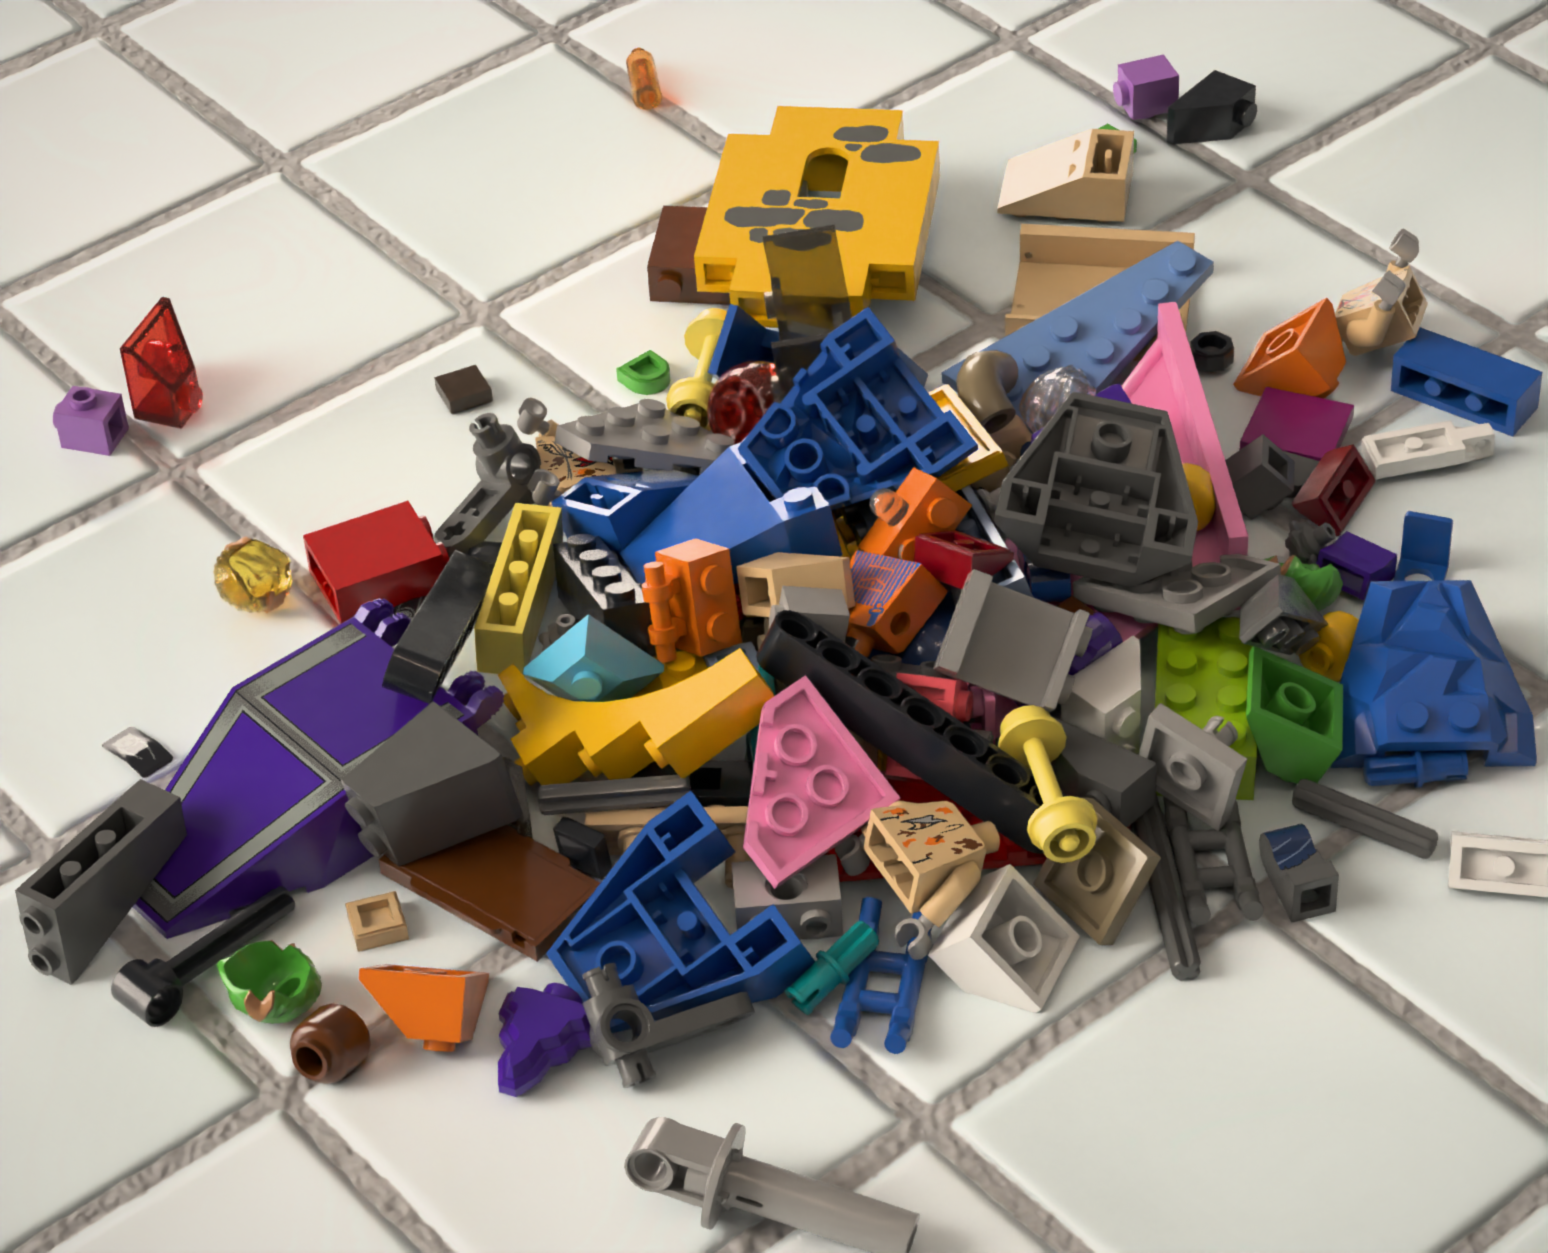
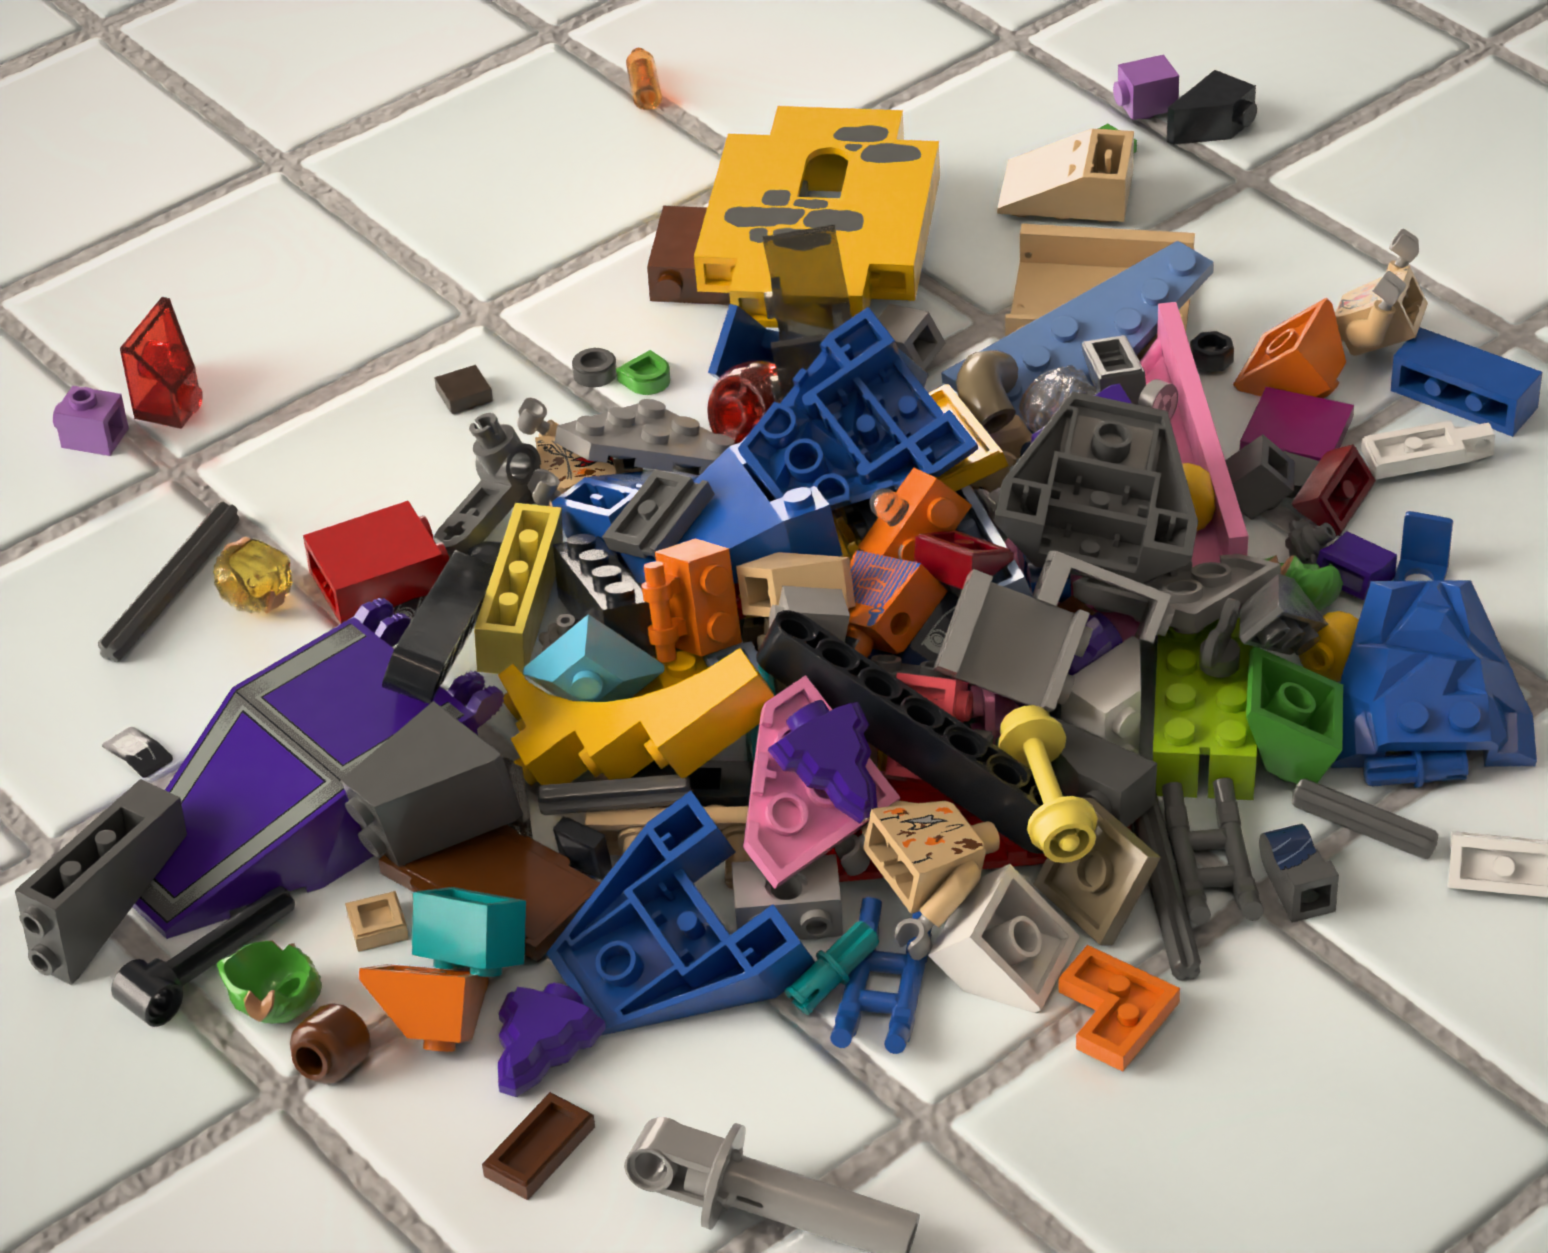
dark grey piece [582,963,755,1088] -> none
light yellow piece [666,308,727,431] -> none
light grey tile [1139,703,1247,831] -> none
none -> dark grey axle [98,502,239,662]
none -> teal brick [412,887,526,977]
none -> reddish brown tile [482,1092,595,1200]
none -> dark grey tile [572,347,617,387]
none -> dark grey plate [602,469,715,560]
none -> dark purple rock [768,700,877,824]
none -> light grey brick [878,304,946,371]
none -> black sticker [911,591,959,661]
none -> light grey panel [1032,551,1175,643]
none -> orange plate [1059,945,1180,1072]
none -> dark grey slope [1081,335,1146,405]
none -> light grey tile [1137,379,1178,420]
none -> dark grey piece [1199,598,1240,678]

